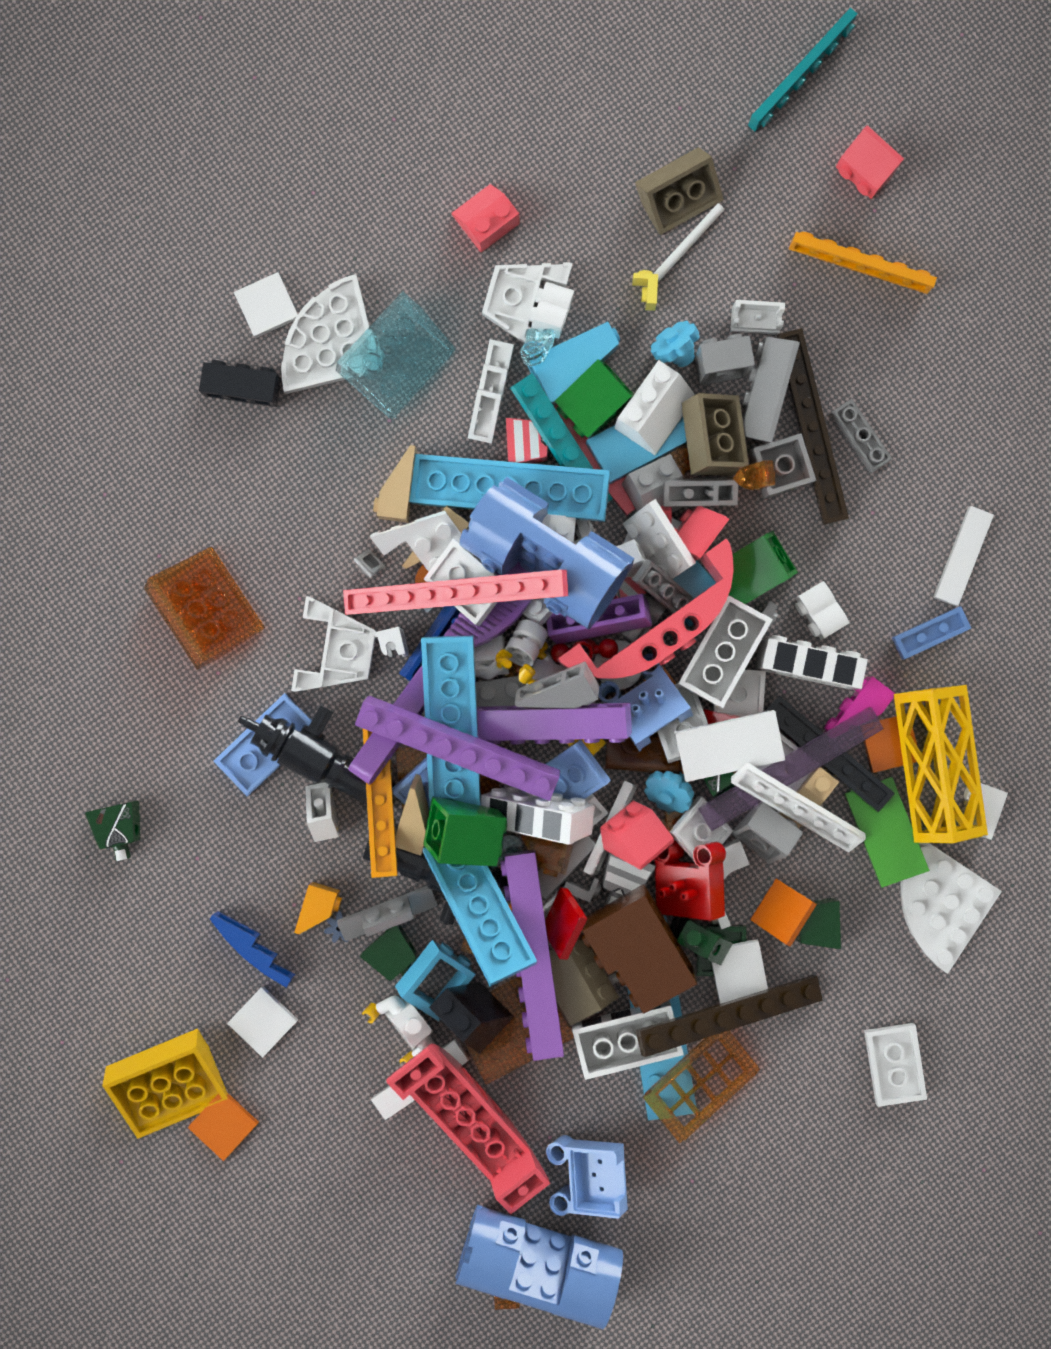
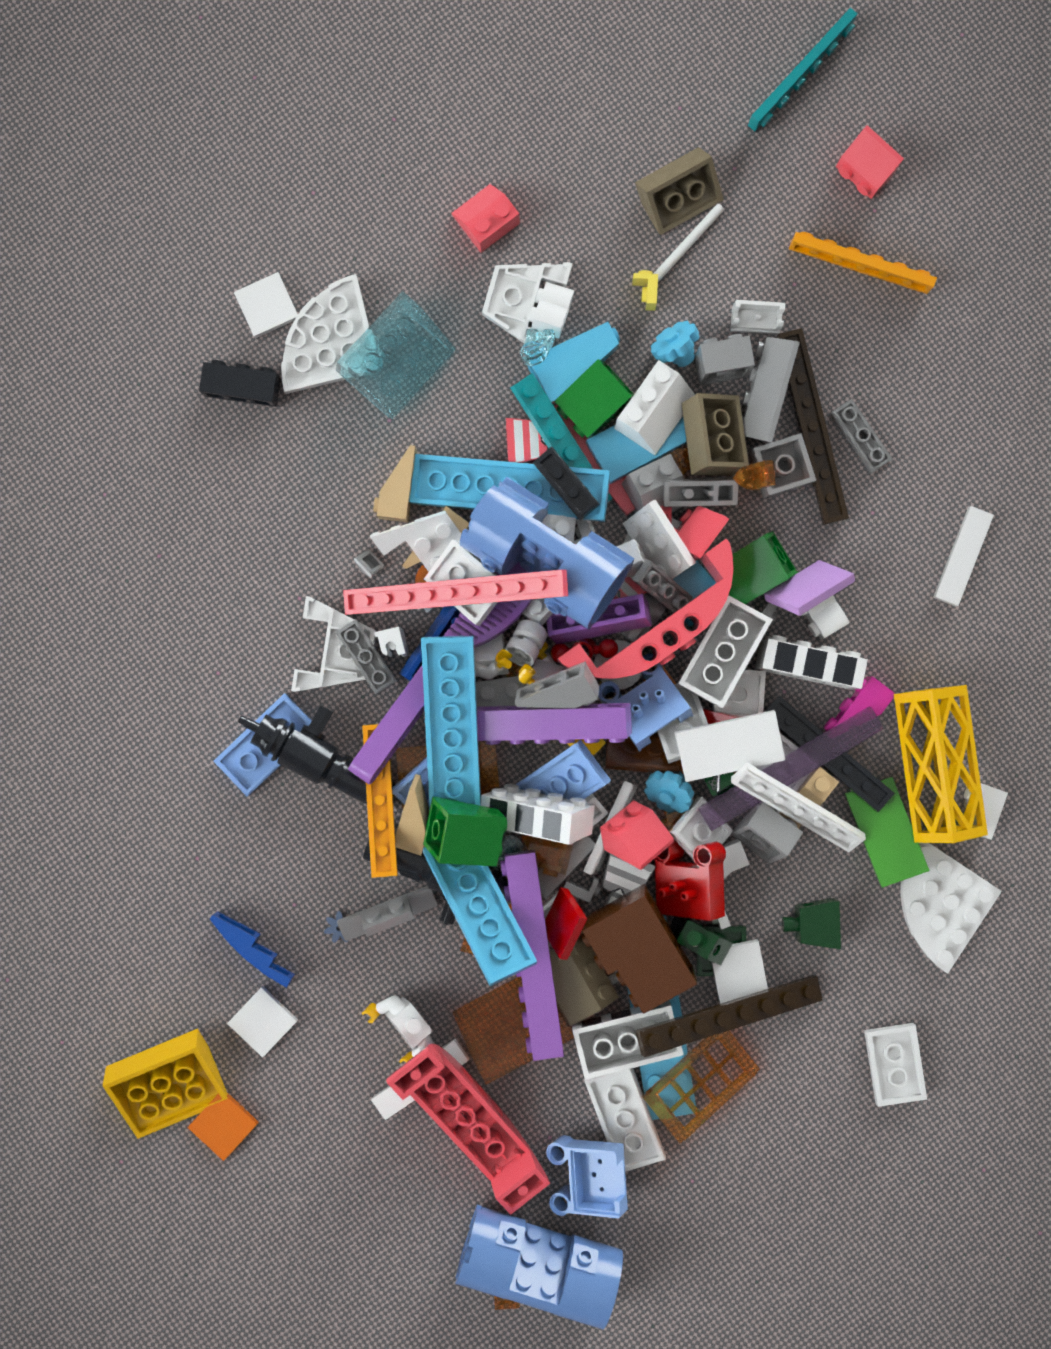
dark green torso [85,800,141,861] -> none
clear orange slope [144,546,265,670] -> none
light orange slope [294,882,342,934] -> none
white slope [306,782,339,842] -> none
medium lavender brick [355,696,560,801] -> none
dark green torso [360,924,418,981] -> none
medium azure window [395,940,476,1021] -> none
black slope [429,982,514,1054] -> none
white slope [468,339,514,444] -> none
orange tile [750,878,817,947] -> none
orange tile [859,713,918,773] -> none
medium blue plate [892,606,971,660] -> none
none -> light grey tile [335,619,397,695]
none -> black tile [533,447,600,521]
none -> white tile [584,1068,666,1172]
none -> lavender tile [764,560,855,616]

